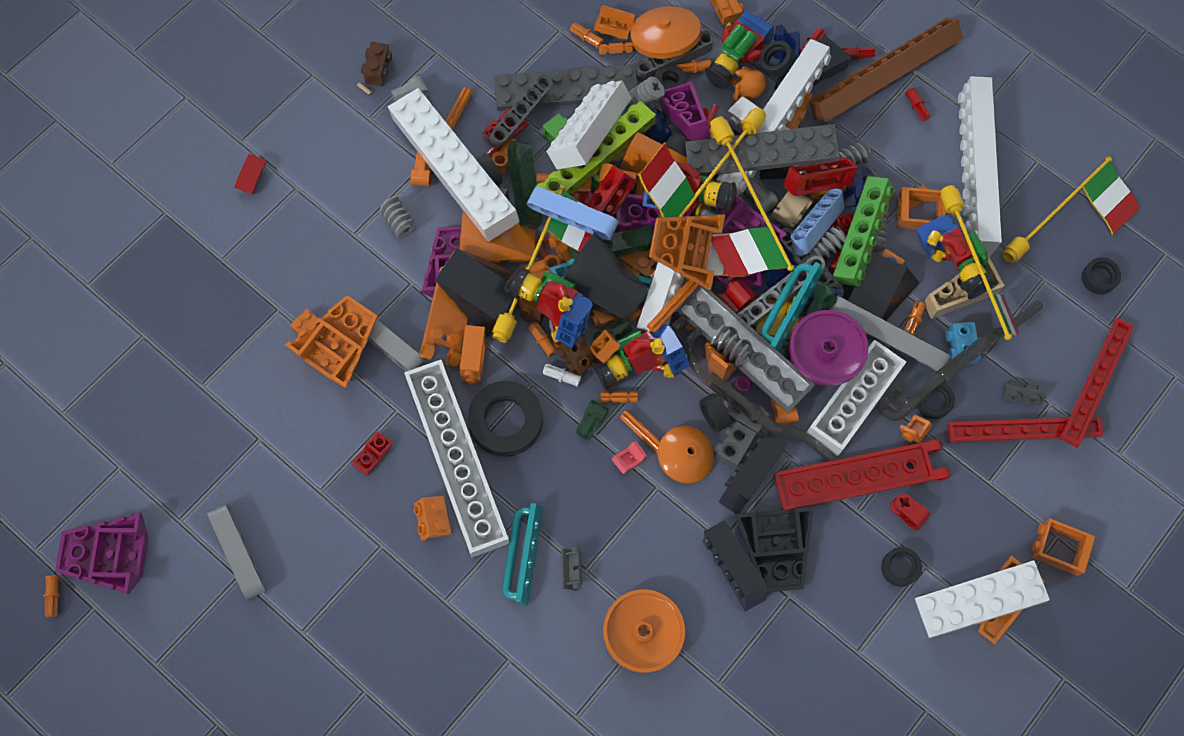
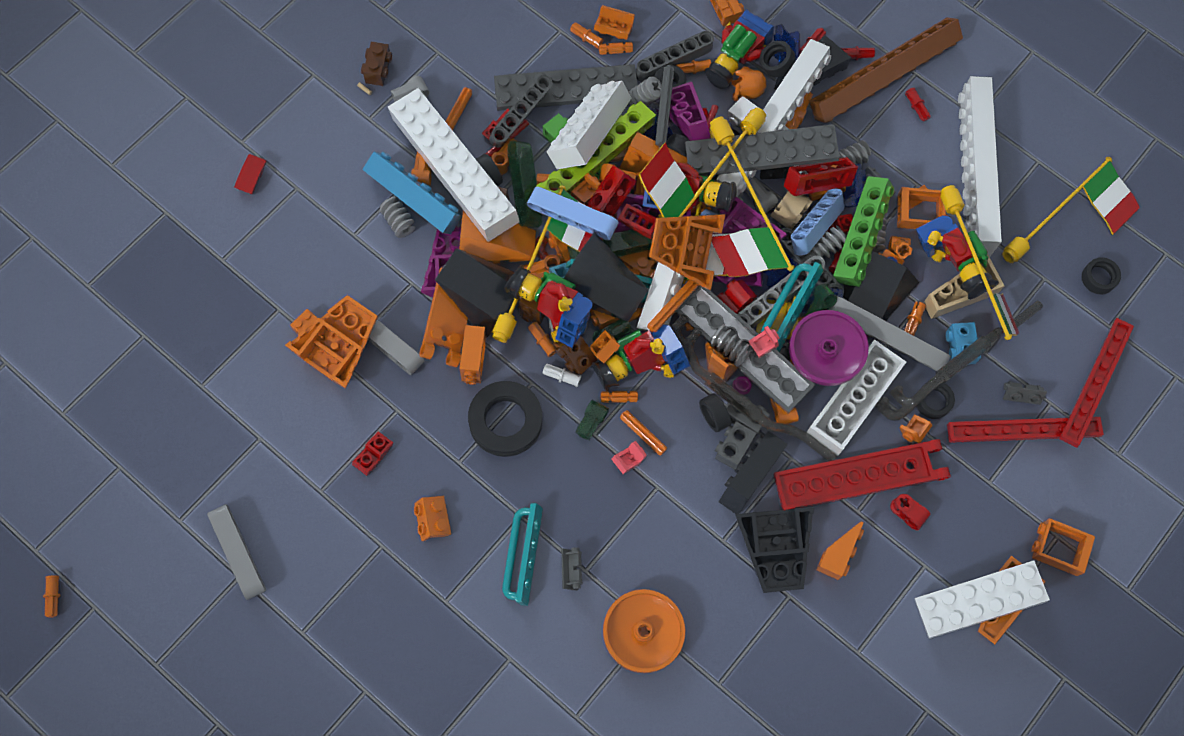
magenta wedge [55,512,148,594] -> none
white brick [404,360,509,558] -> none
orange dish [630,6,701,59] -> none
orange dish [657,426,714,484] -> none
black wedge [703,520,767,611] -> none
black tyre [881,547,922,587] -> none
none -> dark azure brick [362,151,462,235]
none -> orange bracket [571,173,600,205]
none -> red slope [618,203,656,240]
none -> dark grey axle [655,65,674,147]
none -> coral bracket [748,326,780,358]
none -> orange slope [816,522,864,580]
none -> orange piece [888,236,912,259]

